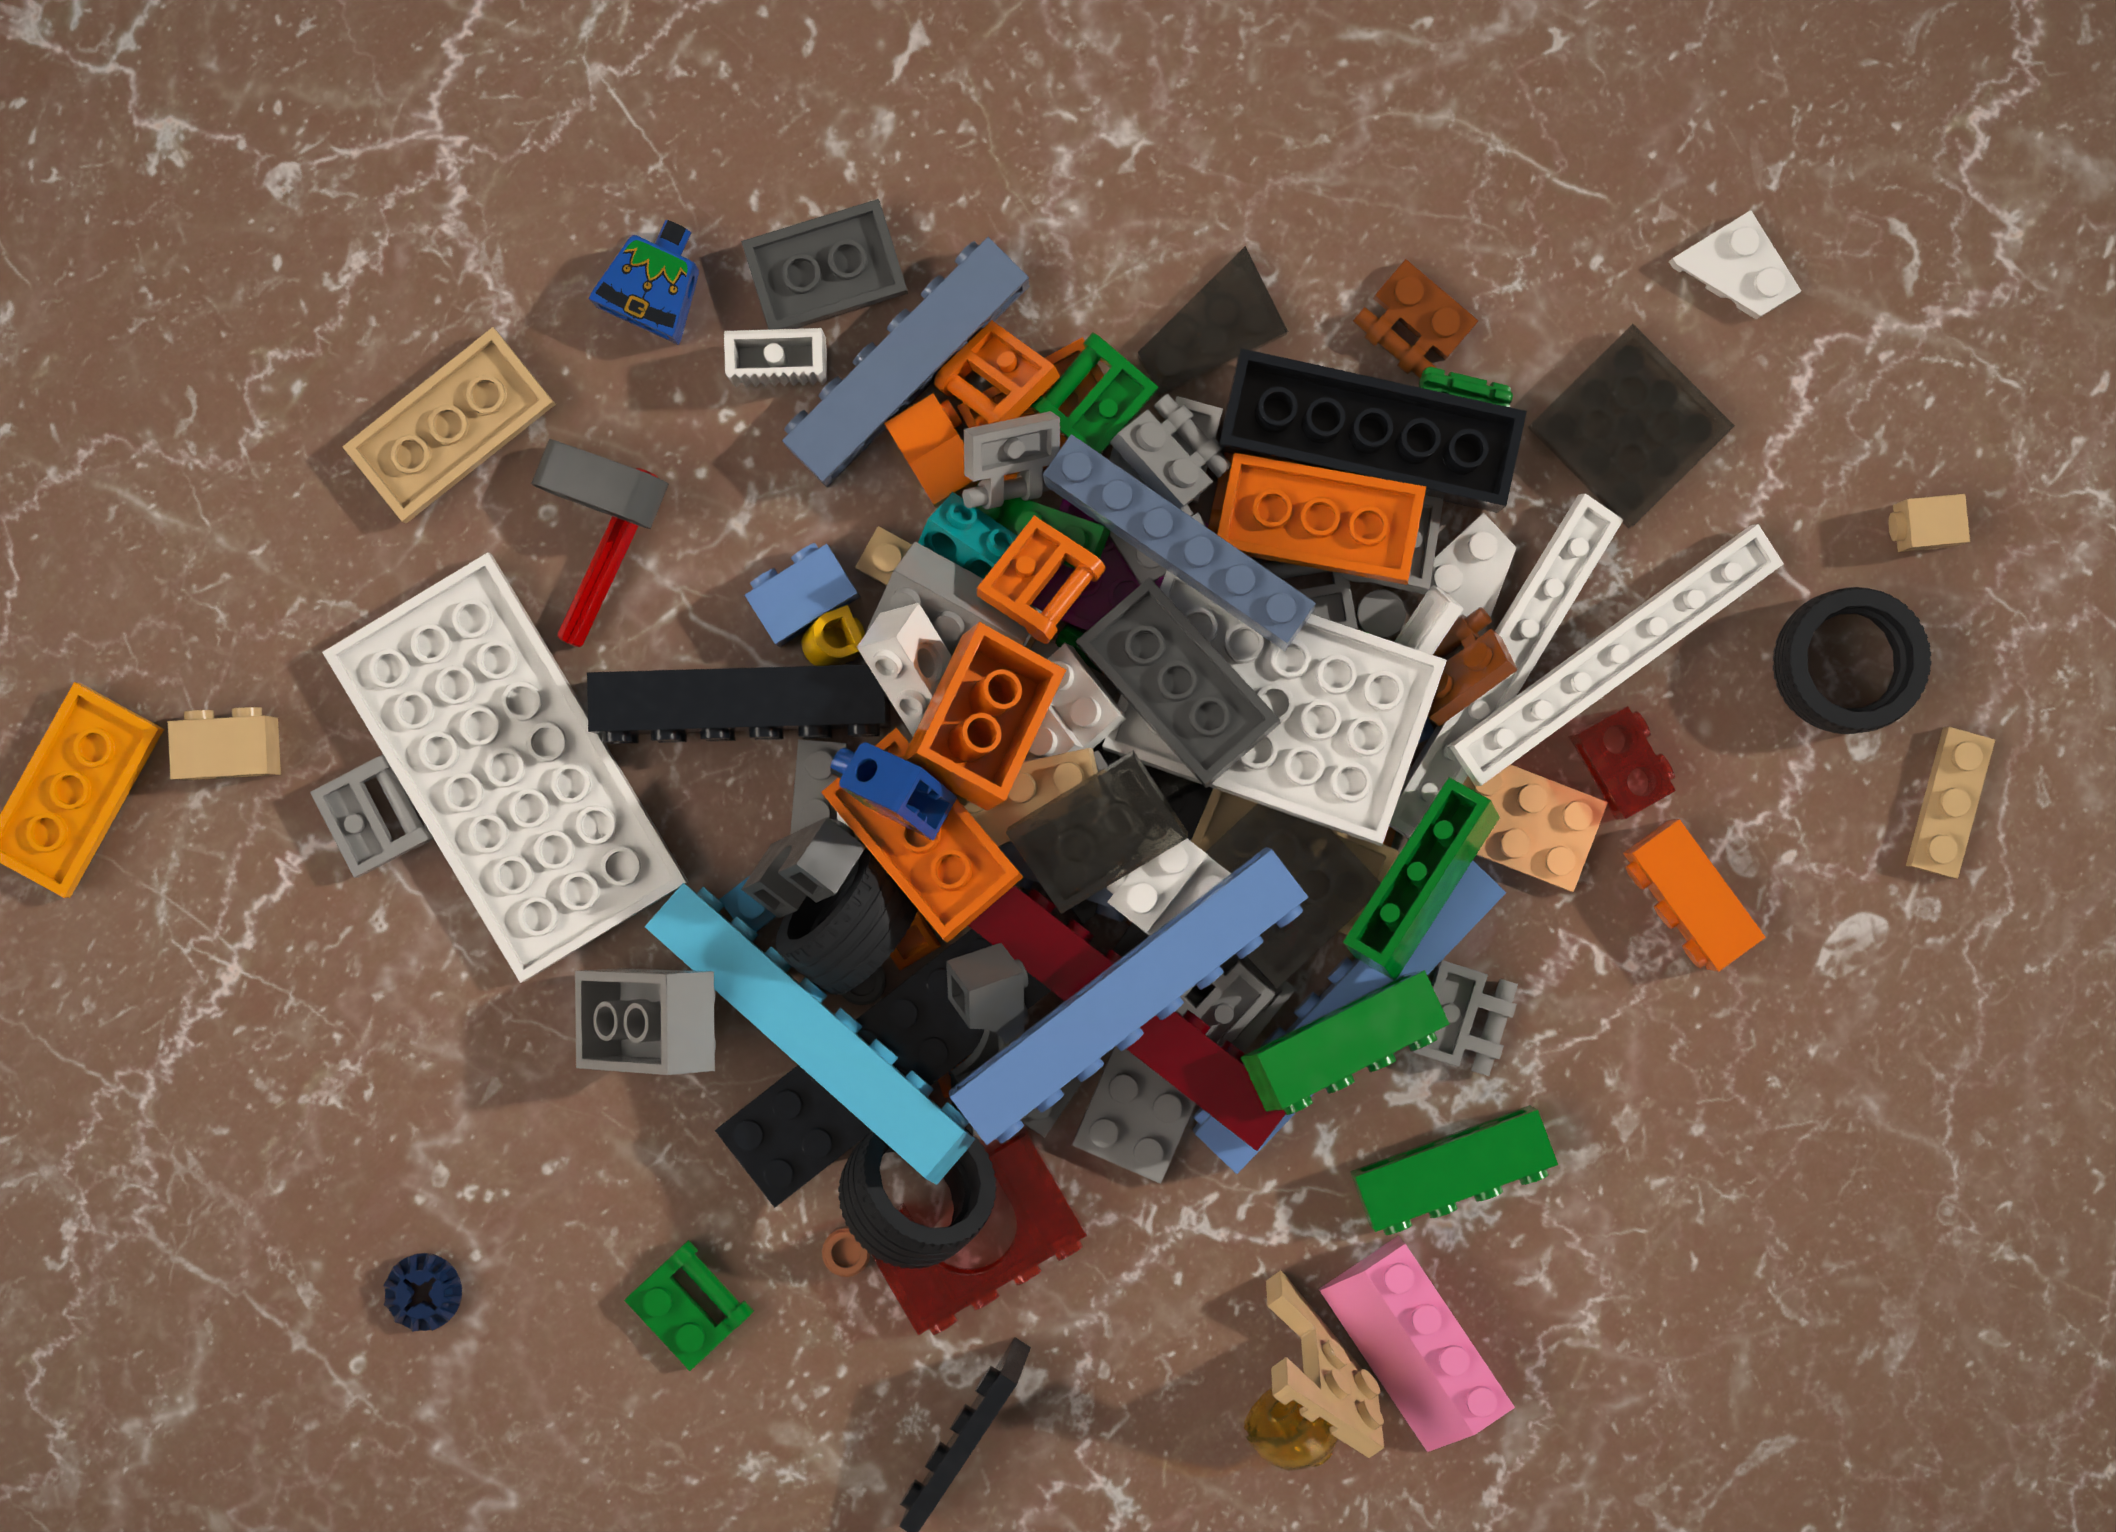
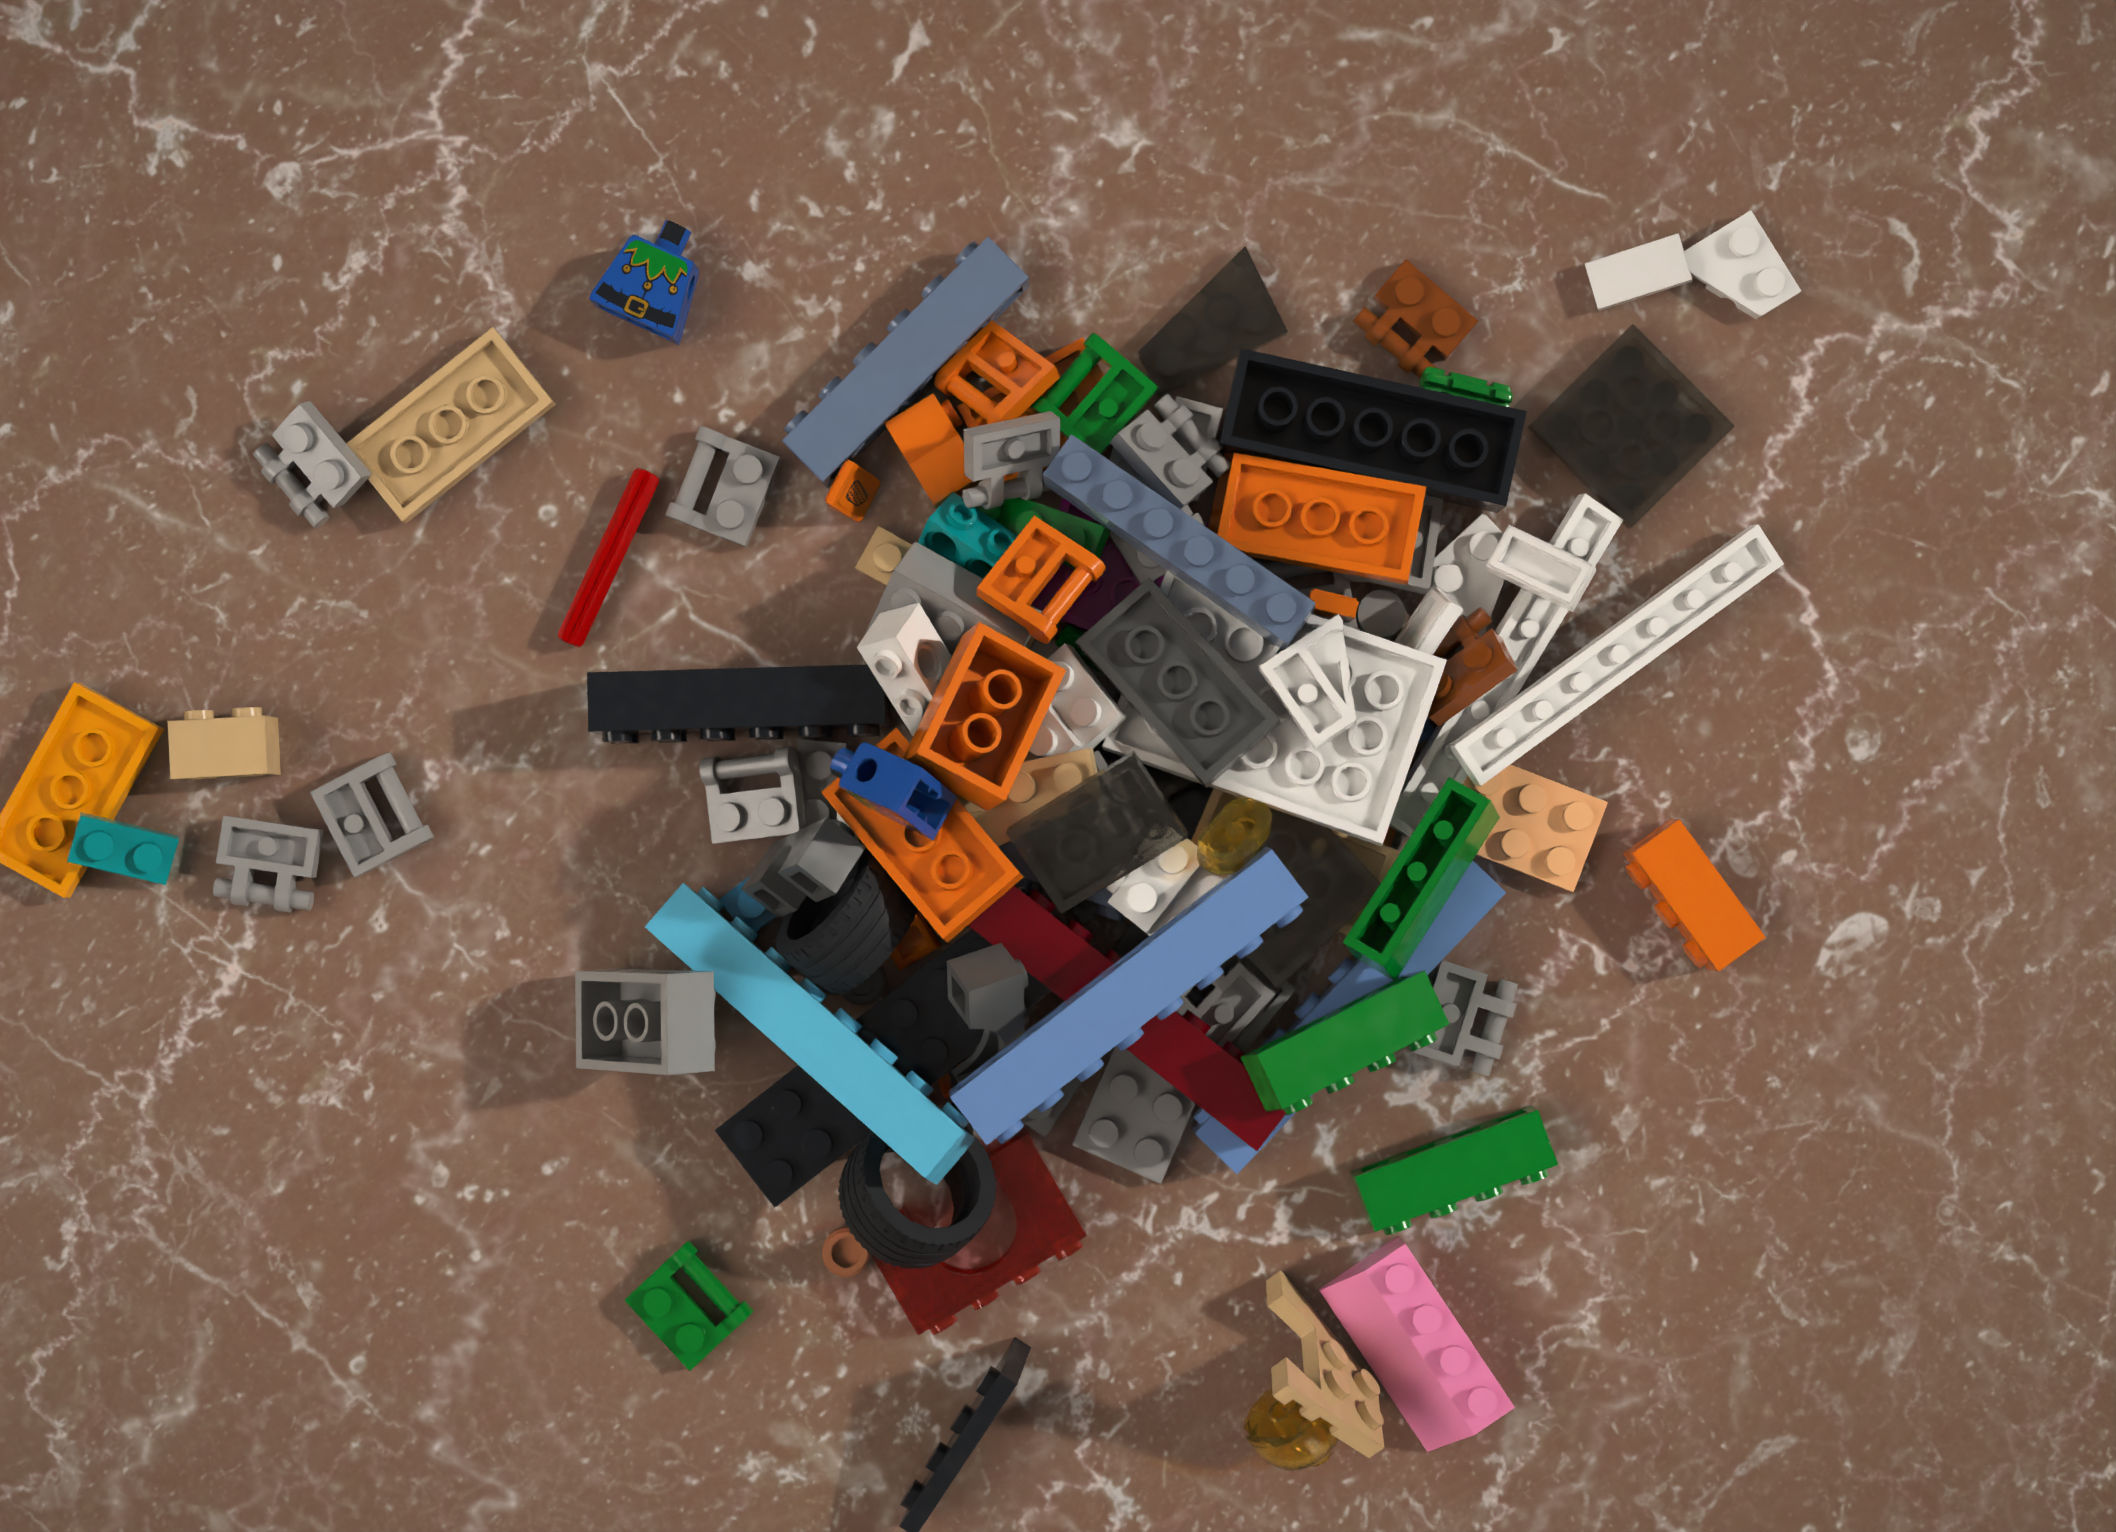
white plate [322,553,689,983] -> none
dark blue gear [383,1253,462,1332] -> none
dark grey beam [531,439,669,529] -> none
white brick [724,328,827,388] -> none
dark grey plate [741,199,908,330] -> none
medium blue brick [745,543,861,647] -> none
yellow plate [802,605,865,666] -> none
clear red brick [1569,706,1676,820] -> none
black tyre [1773,587,1932,734] -> none
tan brick [1889,494,1970,552] -> none
tan plate [1906,727,1995,879] -> none
none -> teal plate [67,812,179,885]
none -> light grey plate [213,816,324,913]
none -> light grey plate [253,401,372,529]
none -> light grey plate [665,426,781,548]
none -> light grey plate [699,746,807,844]
none -> orange slope [825,460,880,522]
none -> clear yellow plate [1197,798,1272,875]
none -> white wing [1259,614,1356,751]
none -> orange tile [1307,588,1359,622]
none -> white tile [1486,525,1597,612]
none -> white tile [1585,233,1692,311]

